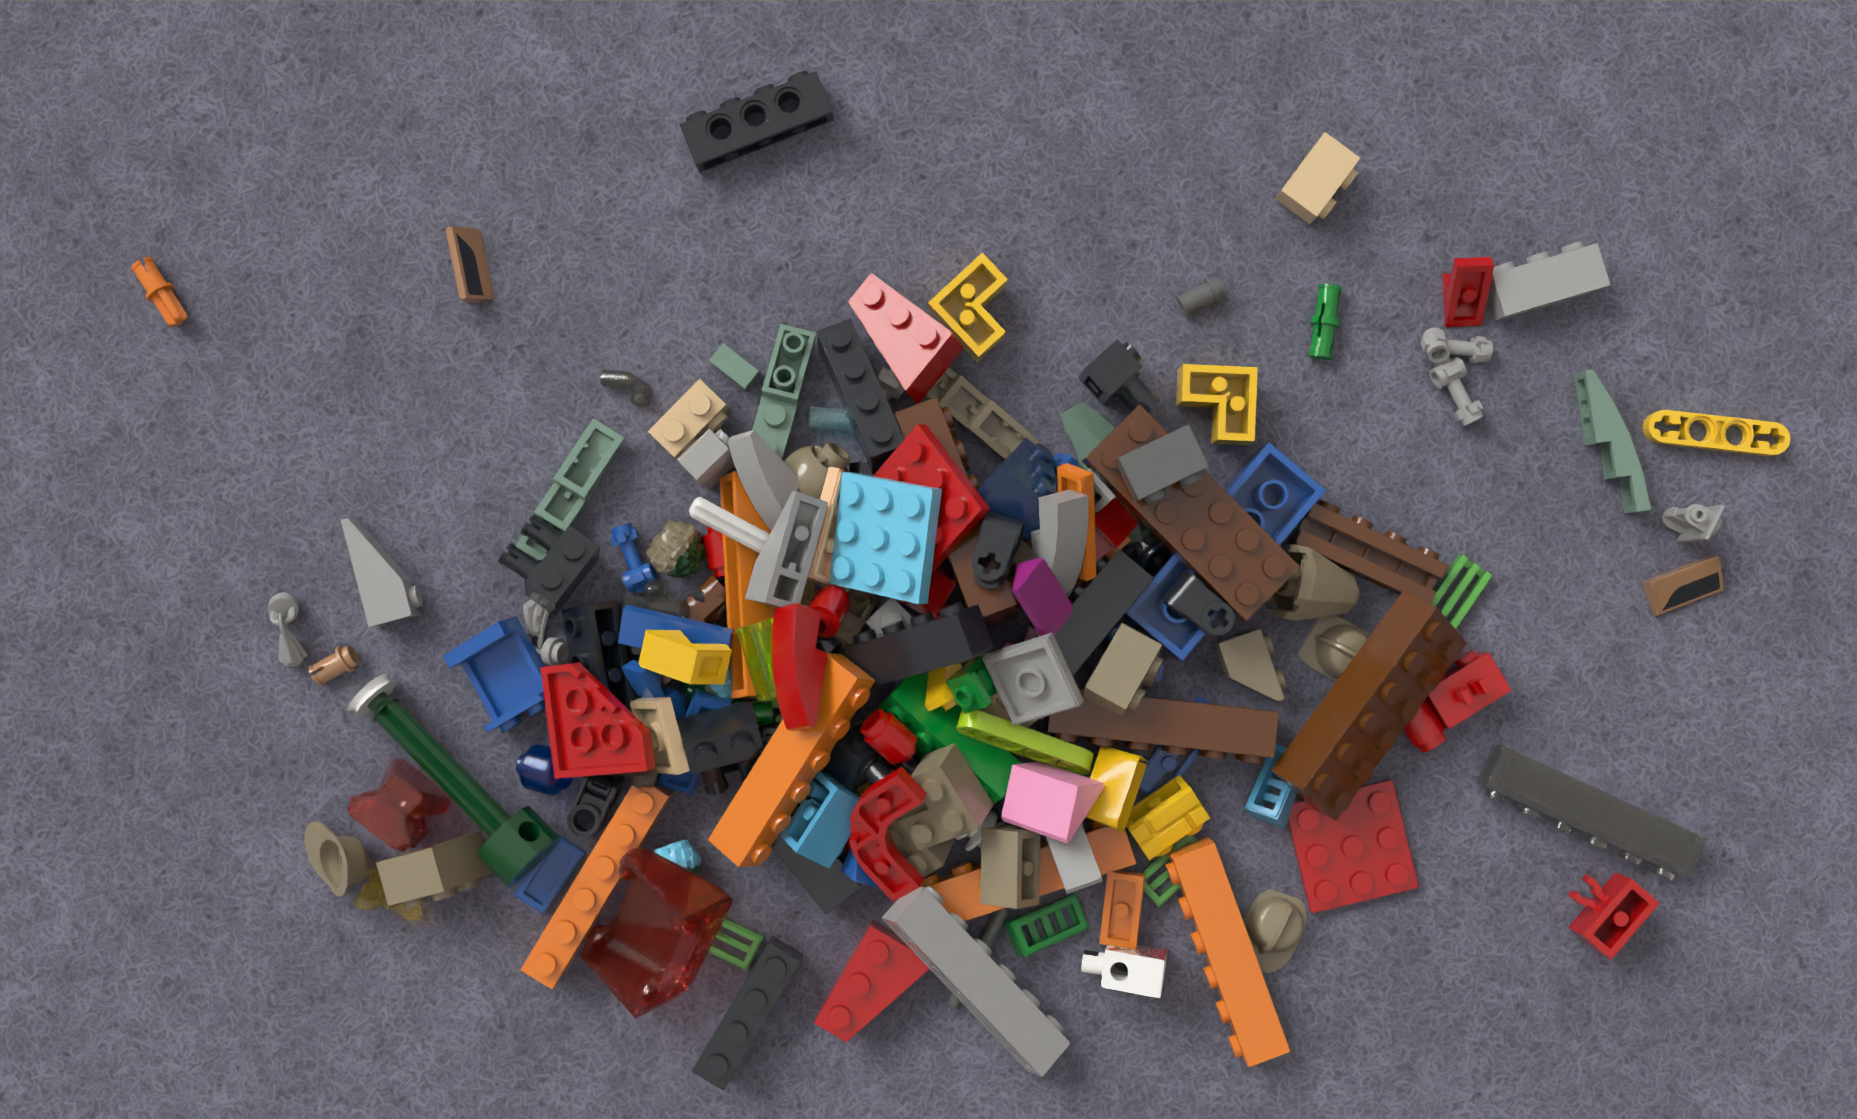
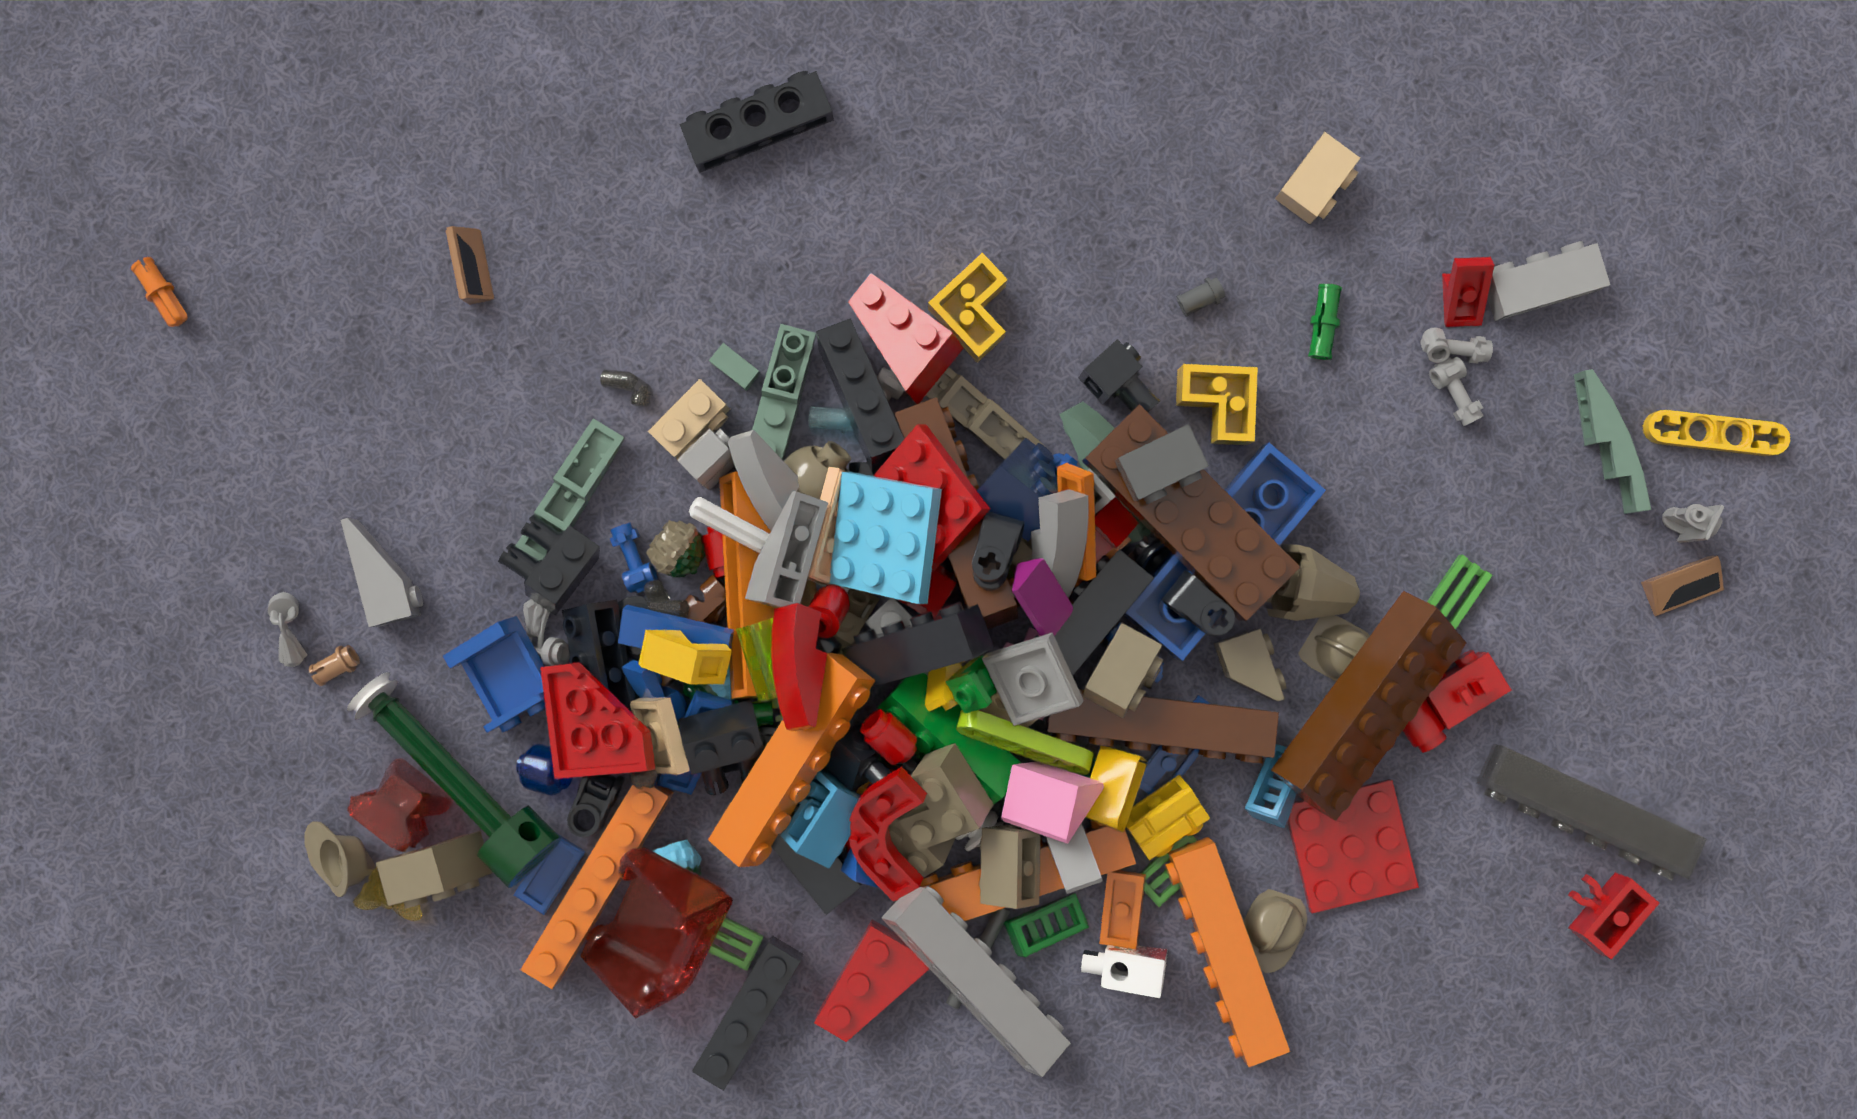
reddish brown brick [1289,500,1448,604] -> none

